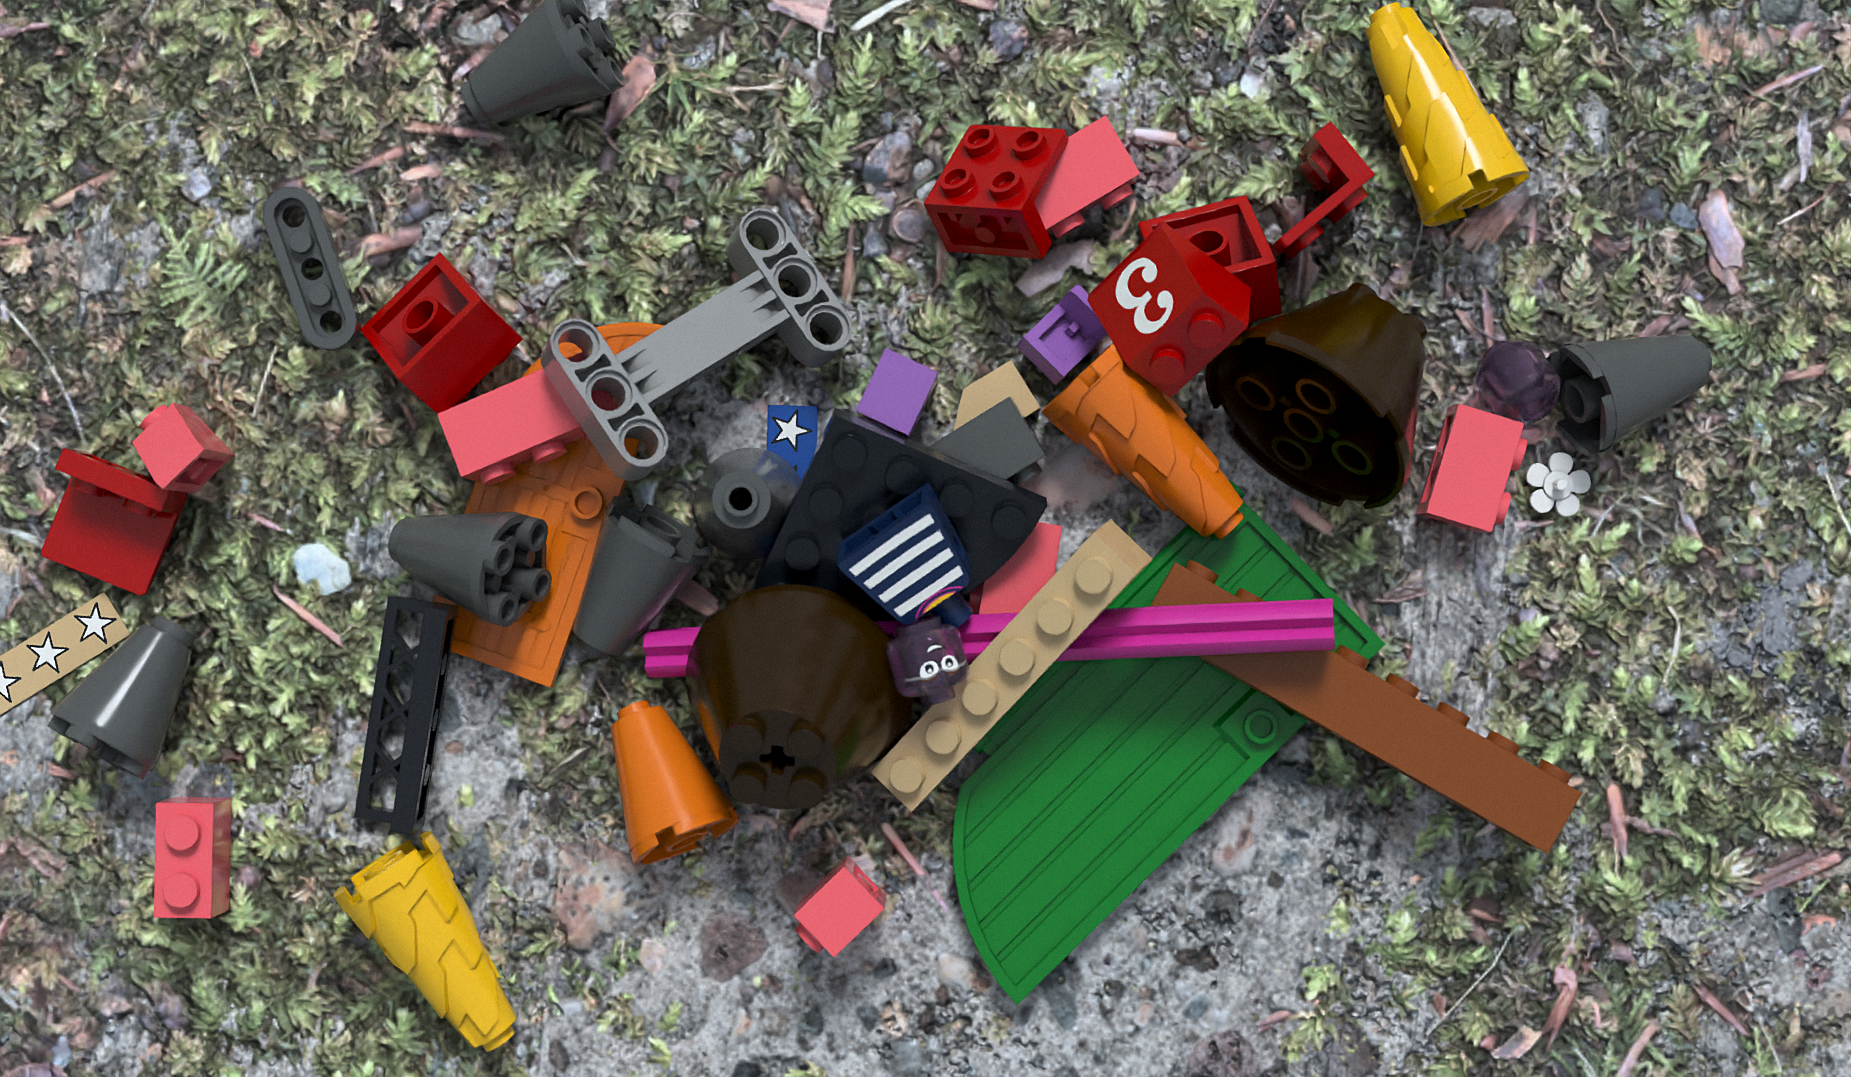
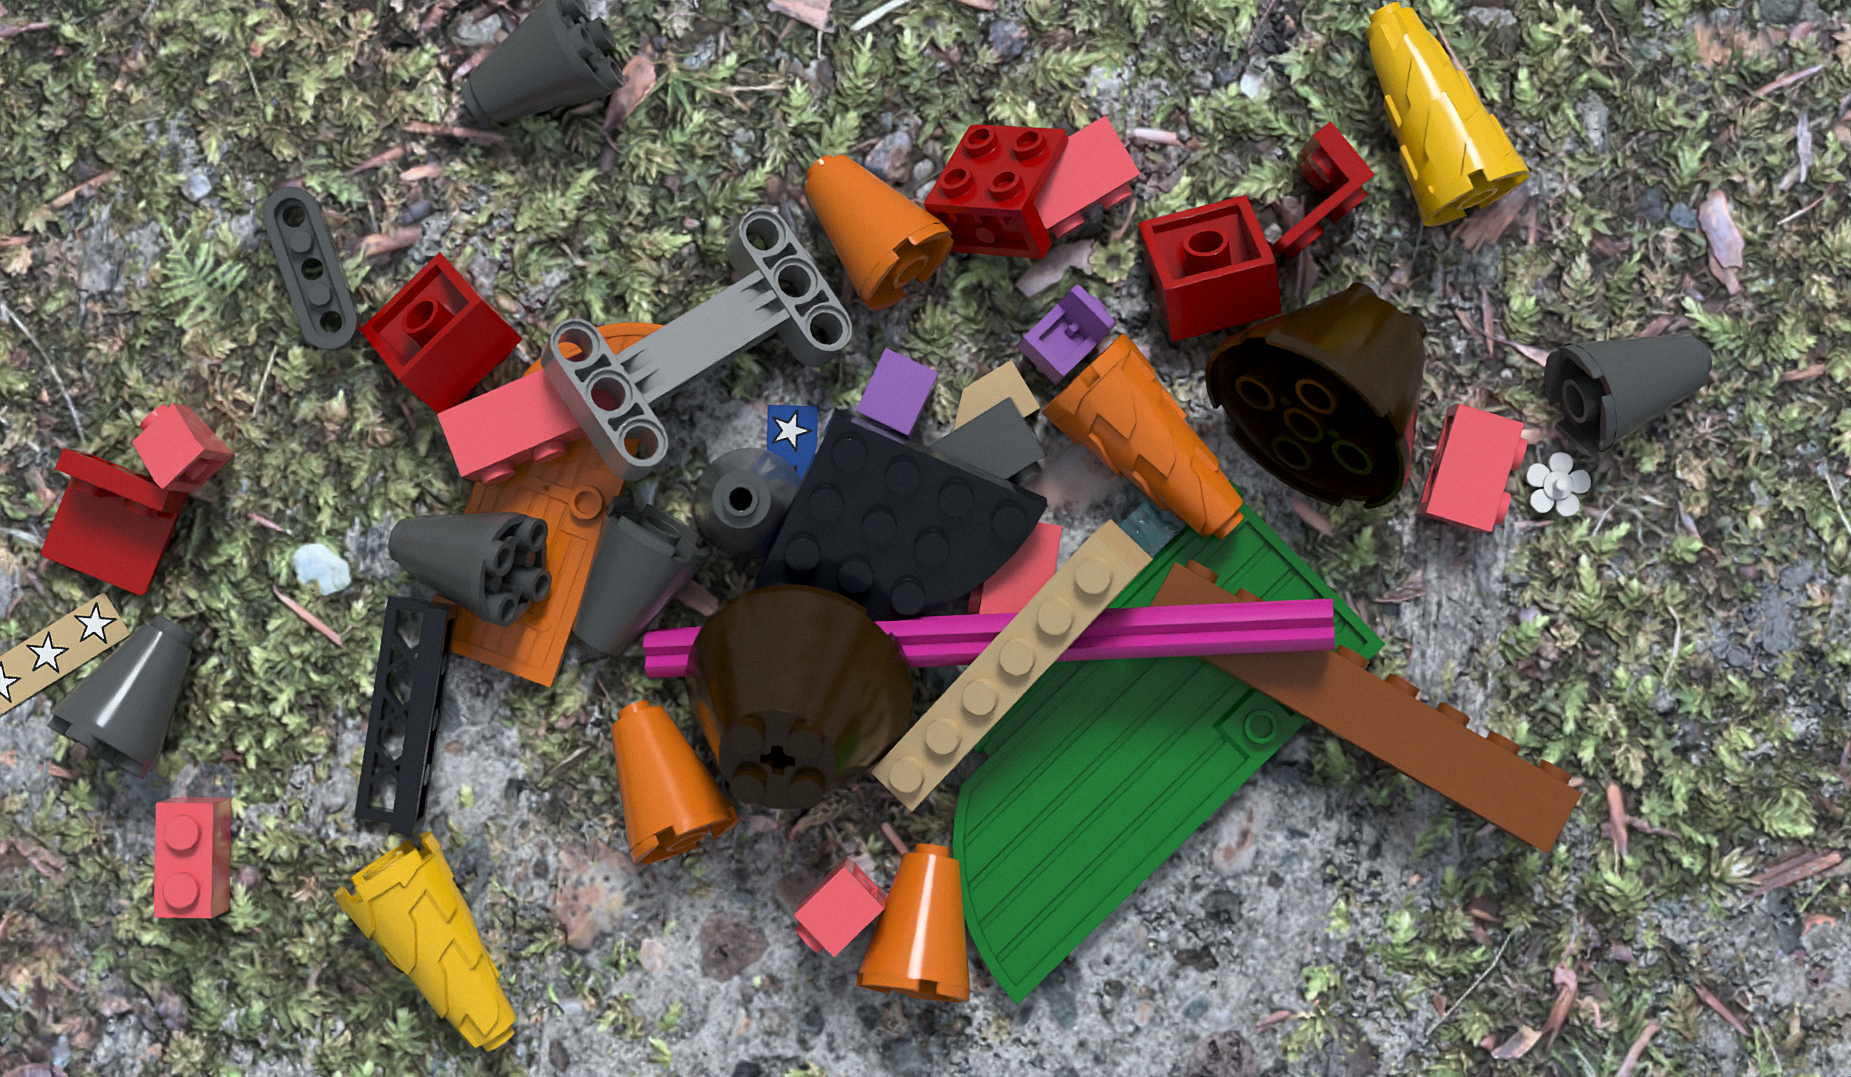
dark blue torso [837,482,973,631] -> none
clear purple head [886,616,970,706] -> none
red slope [1087,222,1251,398] -> none
clear purple head [1475,340,1561,425] -> none
none -> orange cone [804,154,954,311]
none -> orange cone [856,843,970,1003]
none -> clear light blue wheel [1118,497,1179,558]

